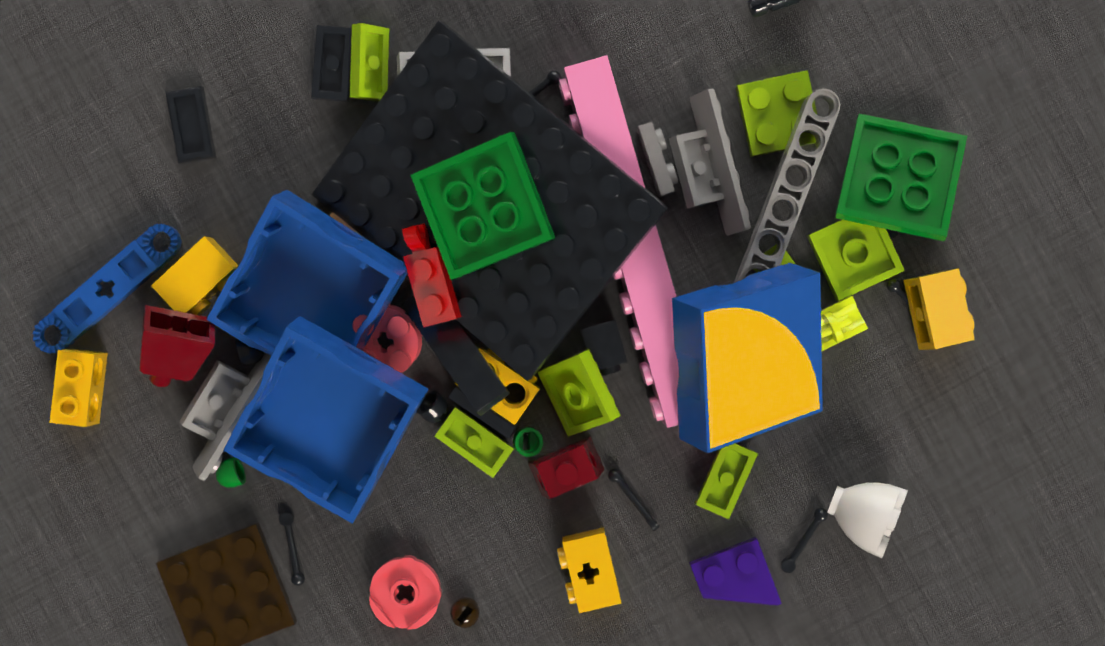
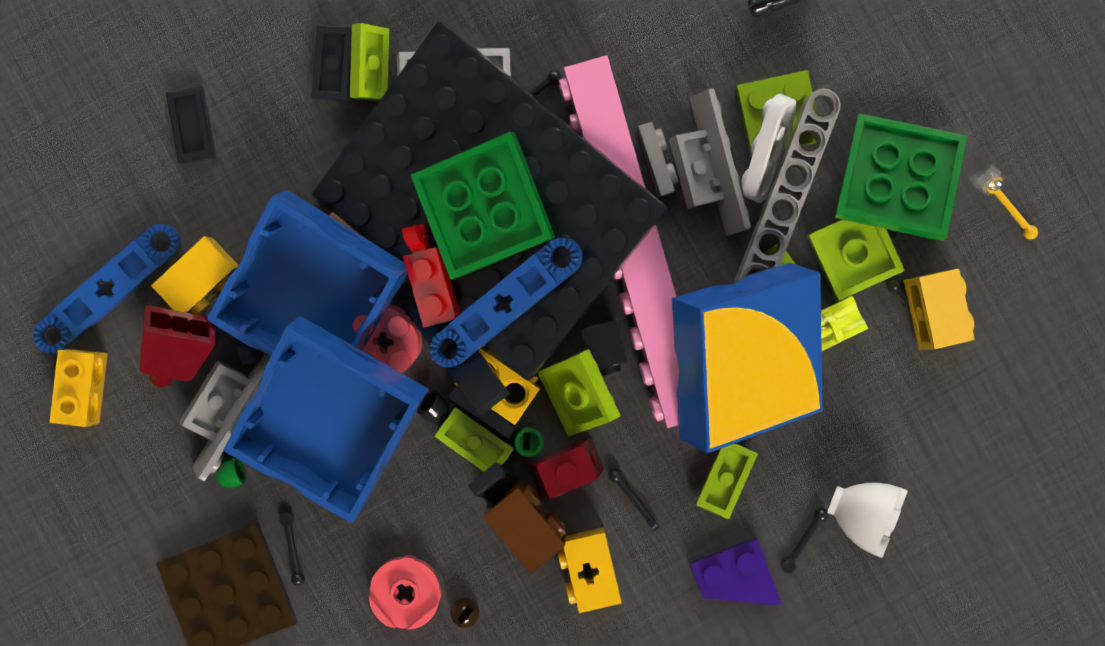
none -> blue piece [430,238,582,367]
none -> black tile [468,462,519,502]
none -> reddish brown brick [483,480,566,574]
none -> white plate [741,94,797,203]
none -> hinge [969,163,1038,240]

